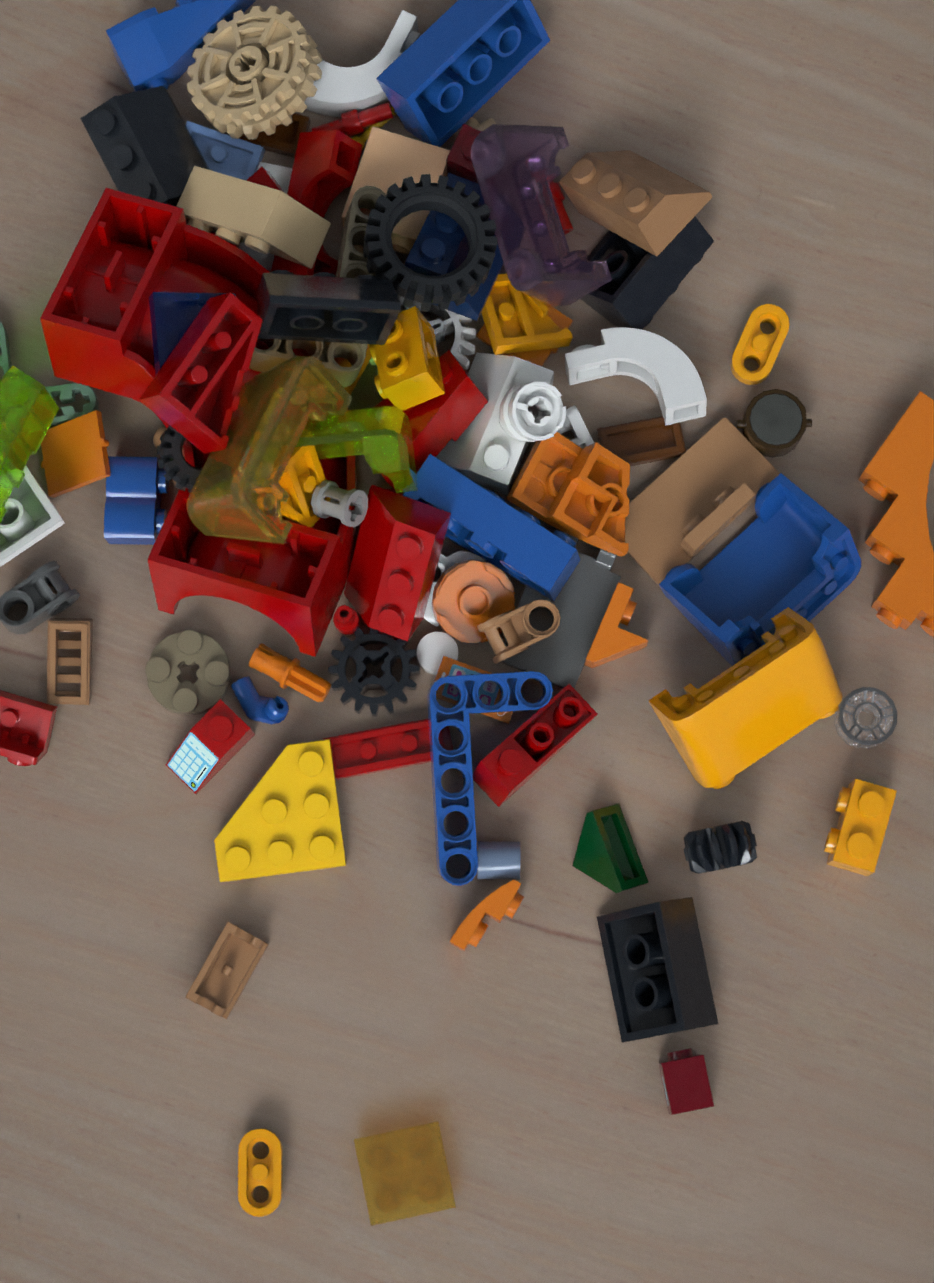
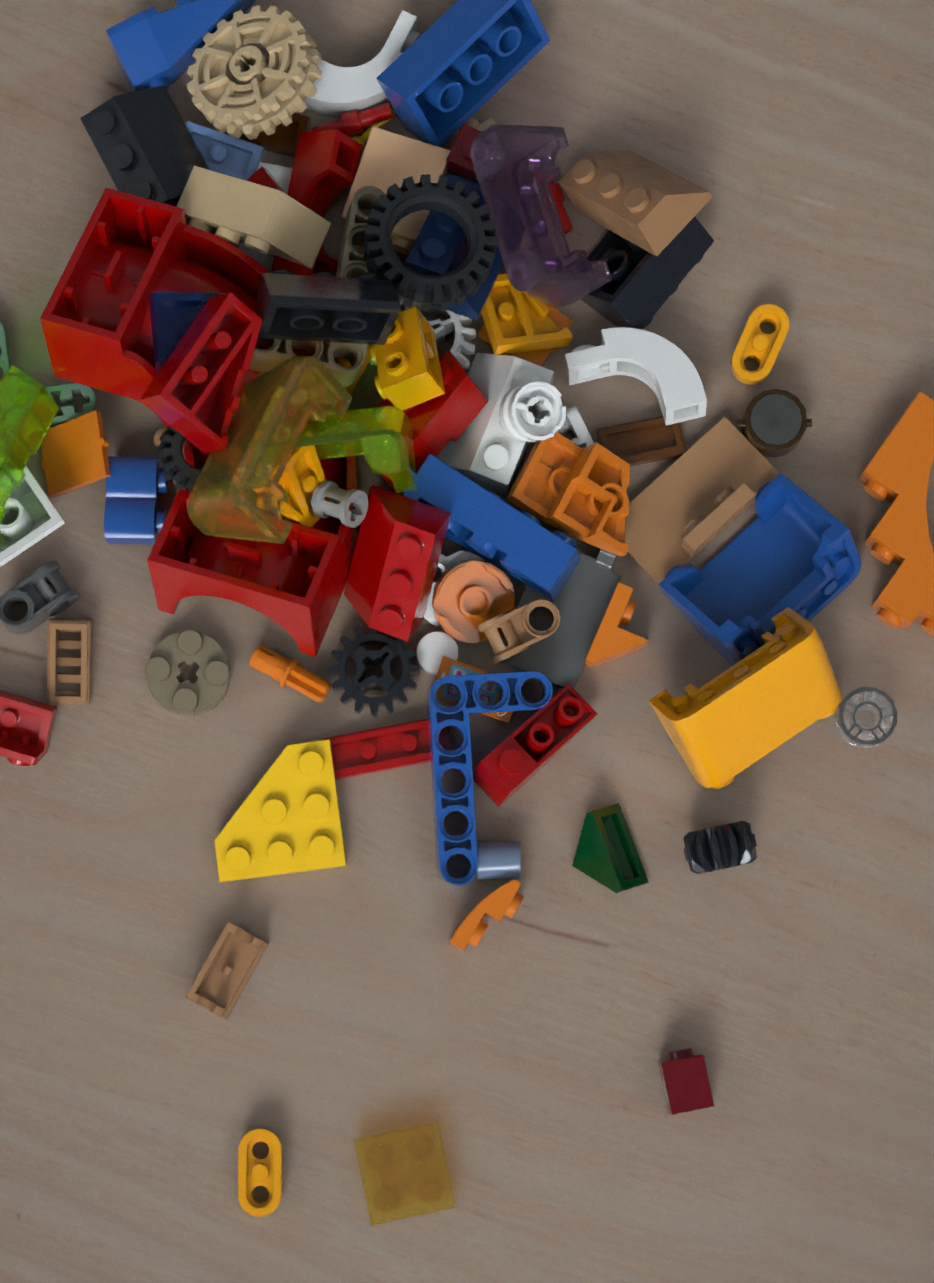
red slope [166,699,255,794] -> none
blue arm [231,676,289,725] -> none
red bar [333,605,359,636] -> none
black slope [597,897,718,1043] -> none
light orange brick [824,778,897,876] -> none

